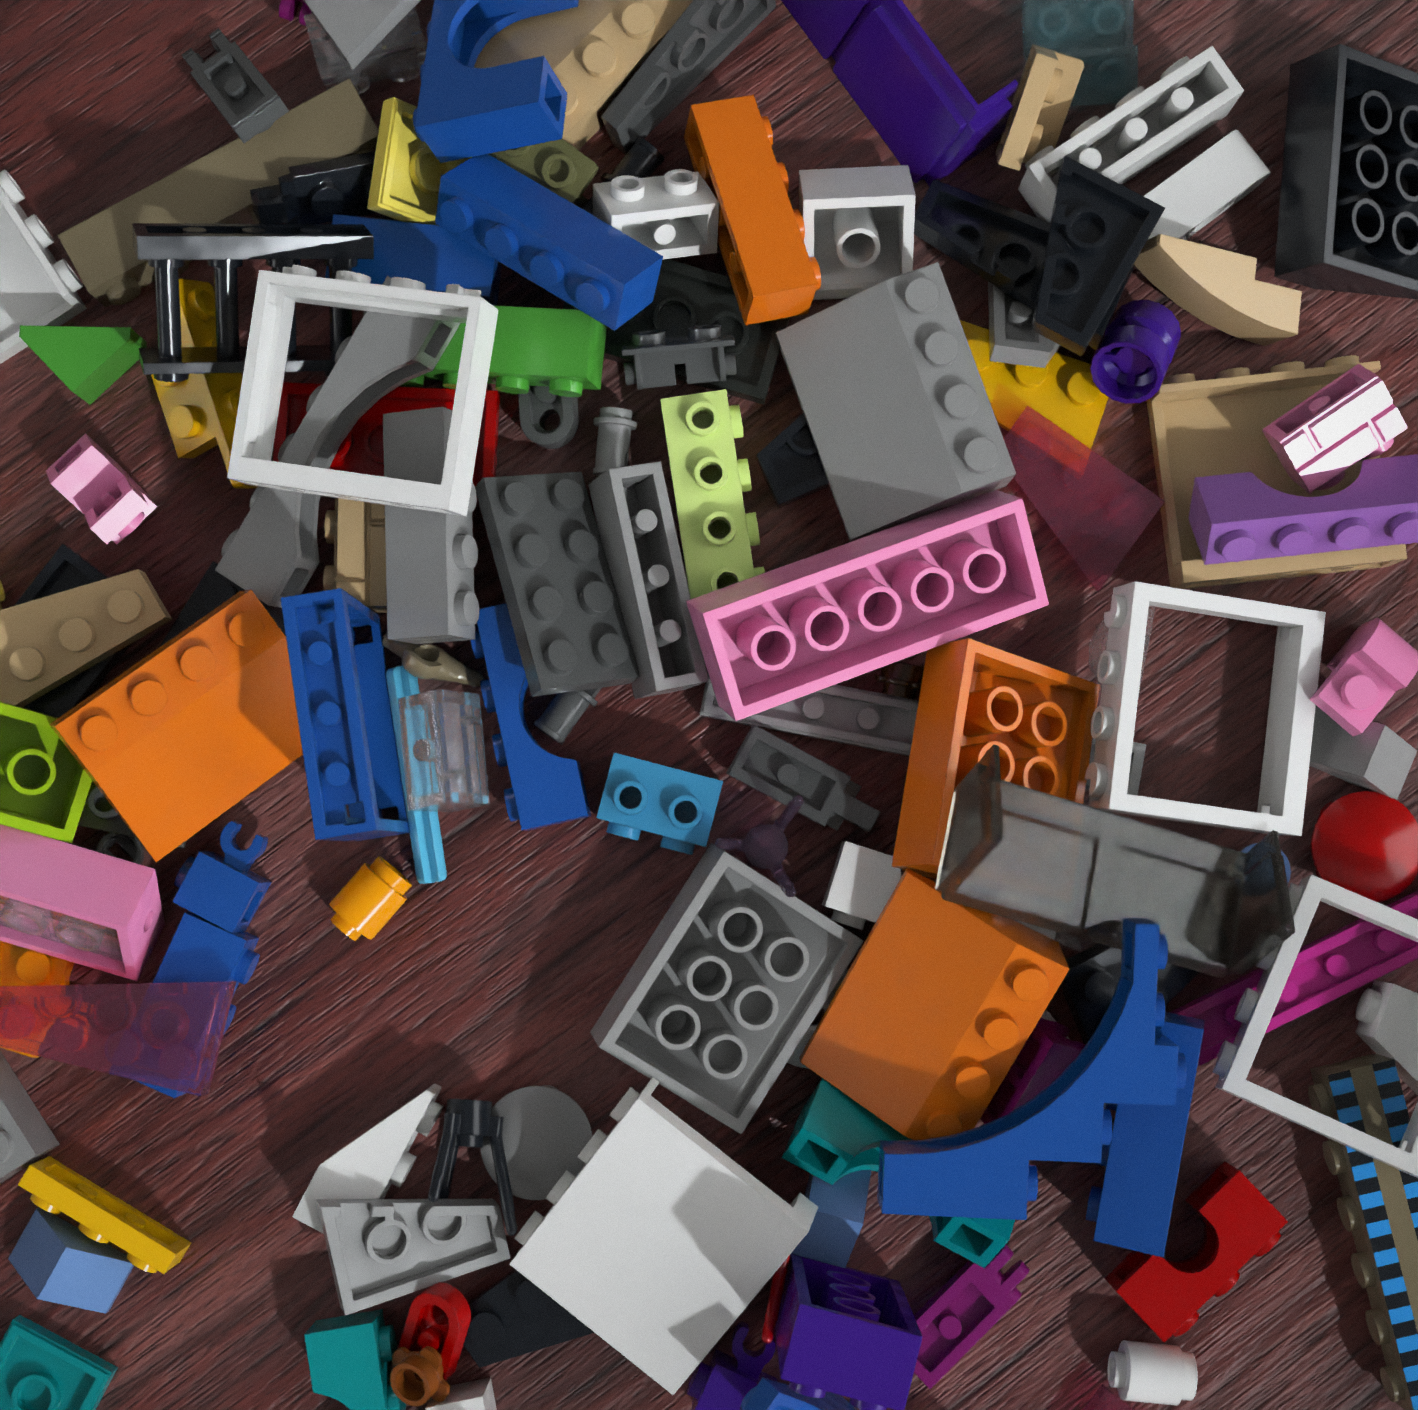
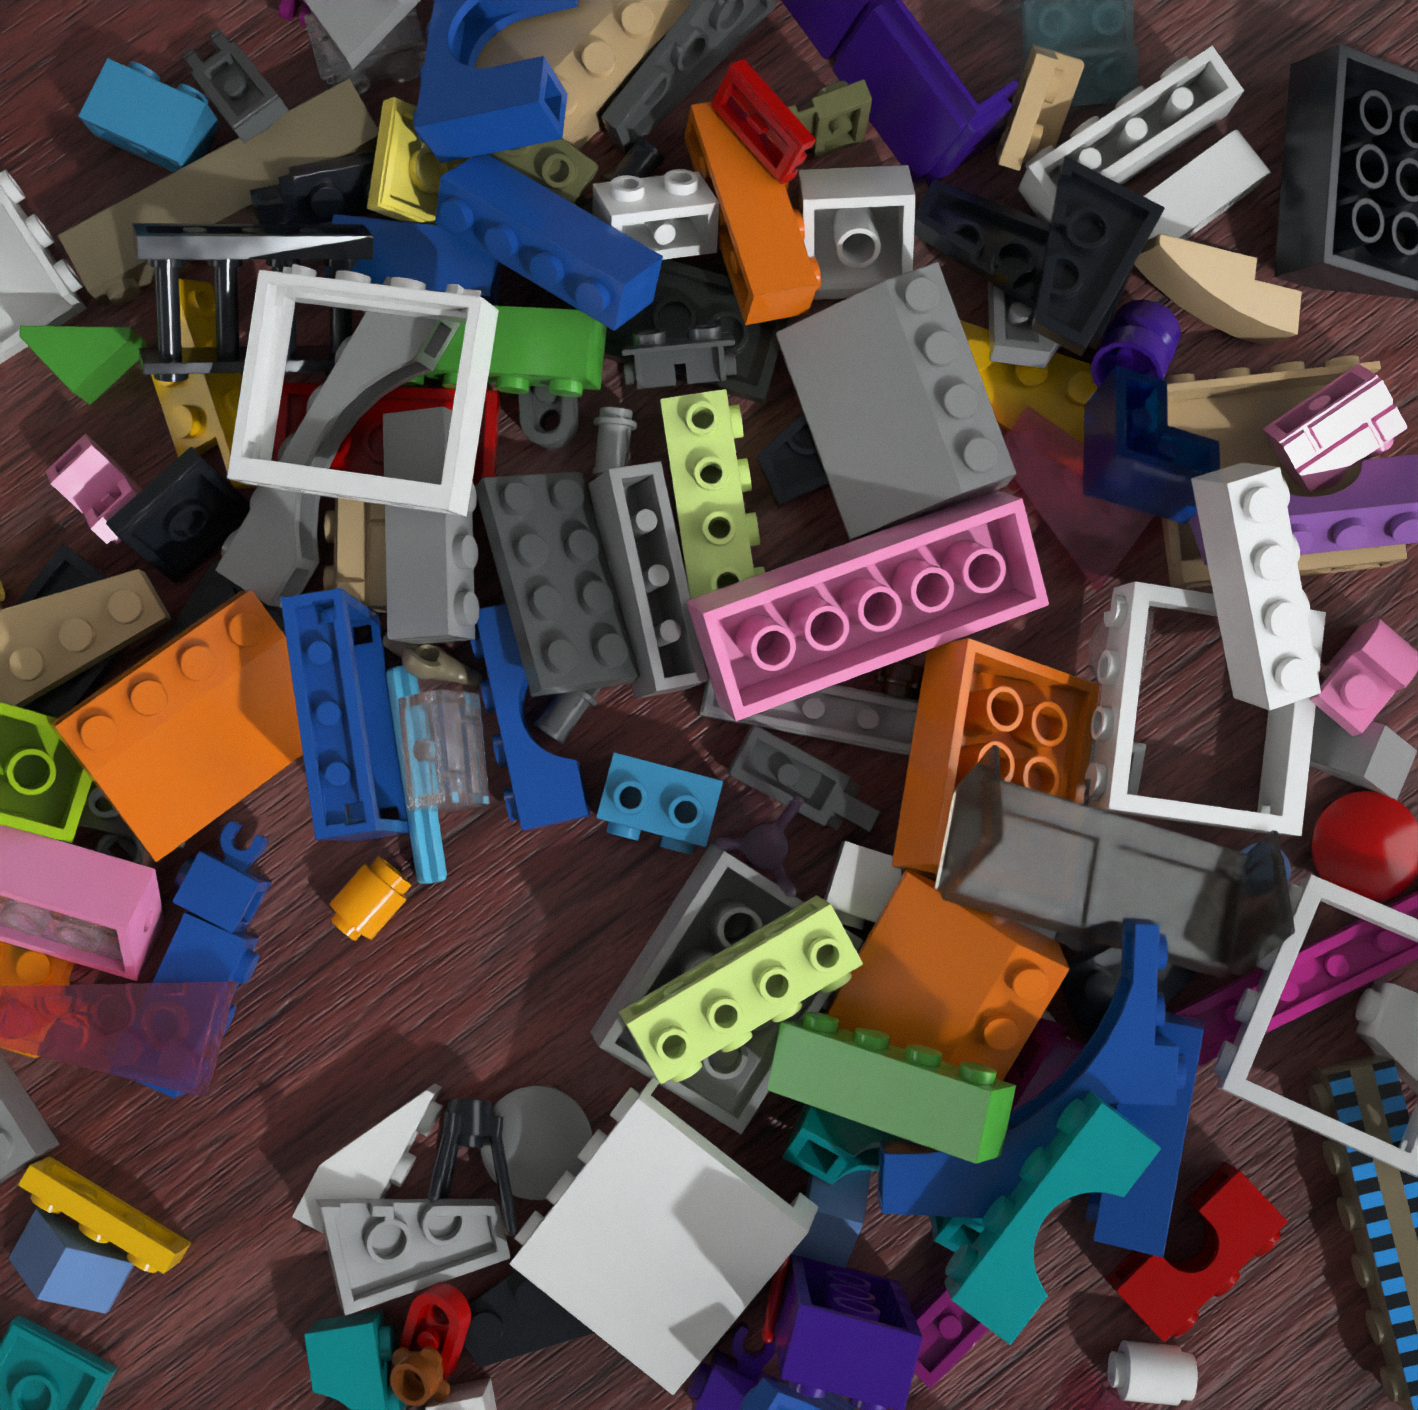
none -> dark azure brick [78,58,221,172]
none -> black tile [106,446,250,584]
none -> yellowish green brick [619,895,863,1084]
none -> red tile [710,59,816,184]
none -> bright green brick [767,1012,1016,1164]
none -> olive plate [788,79,872,167]
none -> teal arch [944,1090,1161,1345]
none -> clear blue brick [1083,365,1220,524]
none -> white brick [1191,462,1321,711]

